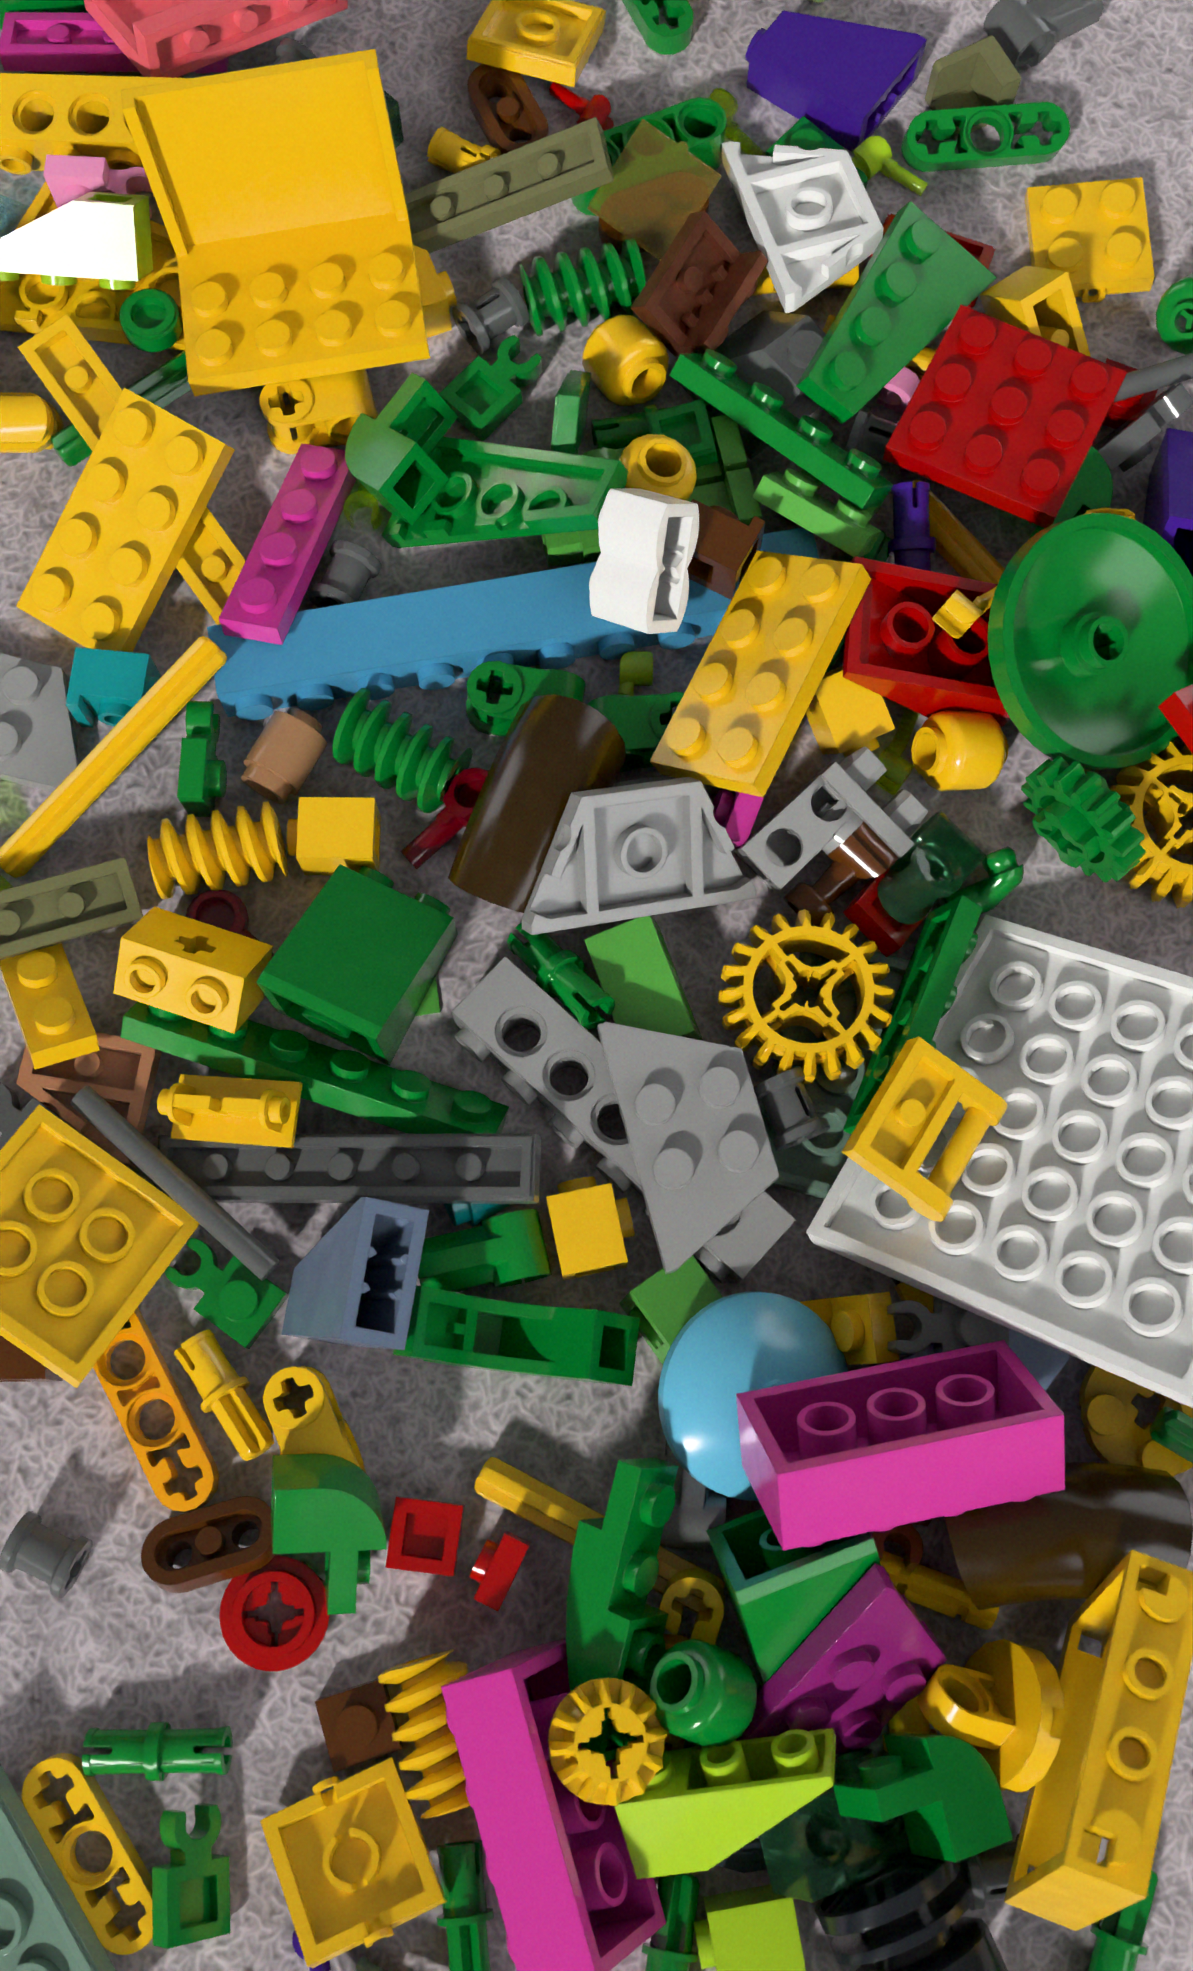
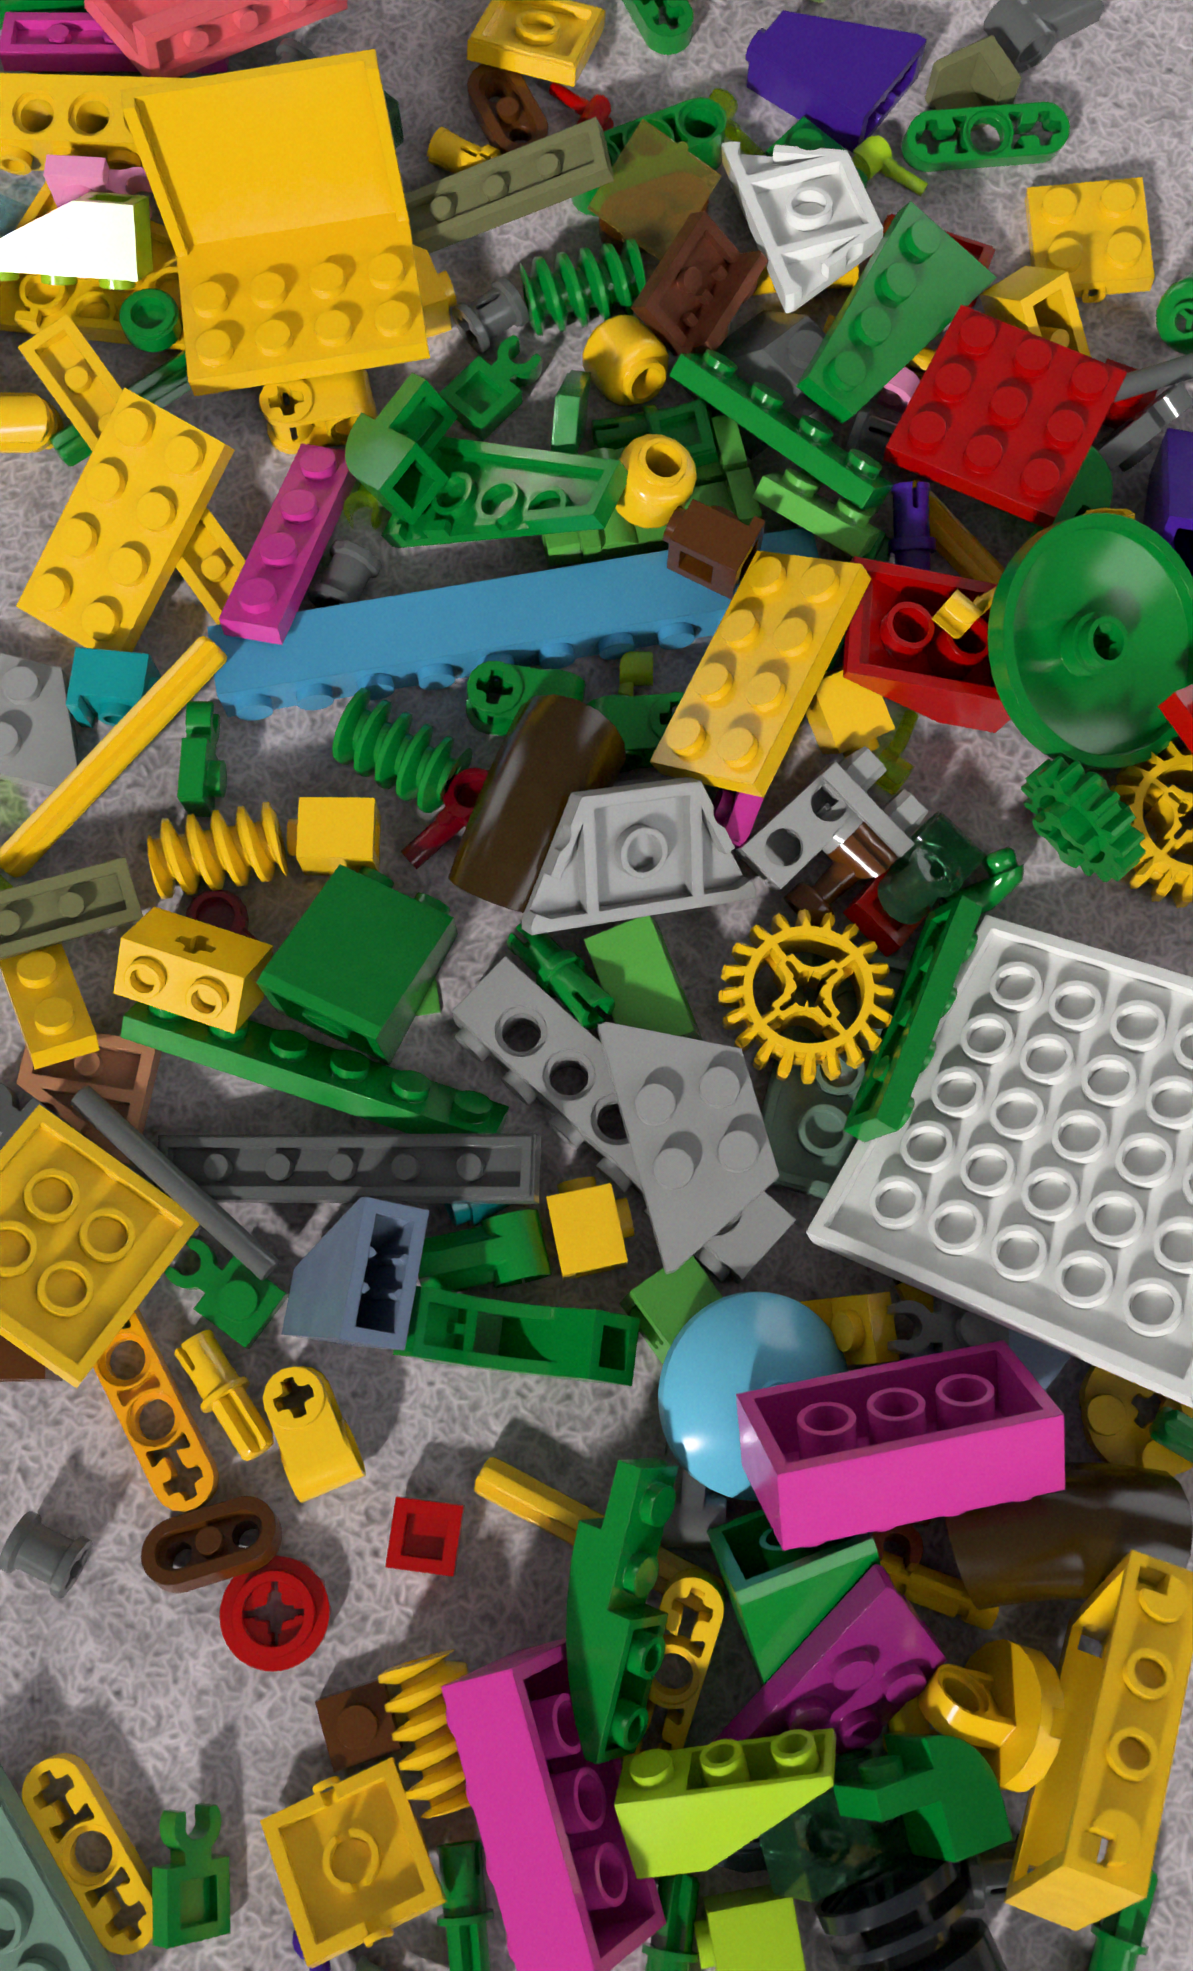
green pin [82,1722,233,1781] -> none
yellow hinge [157,1074,302,1148] -> none
medium nougat brick [241,708,327,804] -> none
green brick [271,1454,387,1615] -> none
red plate [469,1531,531,1611] -> none
yellow gear [548,1678,667,1806] -> none
white brick [589,488,699,634] -> none
green head [650,1639,757,1747] -> none
dark grey bush [753,1067,830,1151] -> none
yellow plate [841,1037,1008,1222] -> none
yellow head [911,710,1009,791] -> none

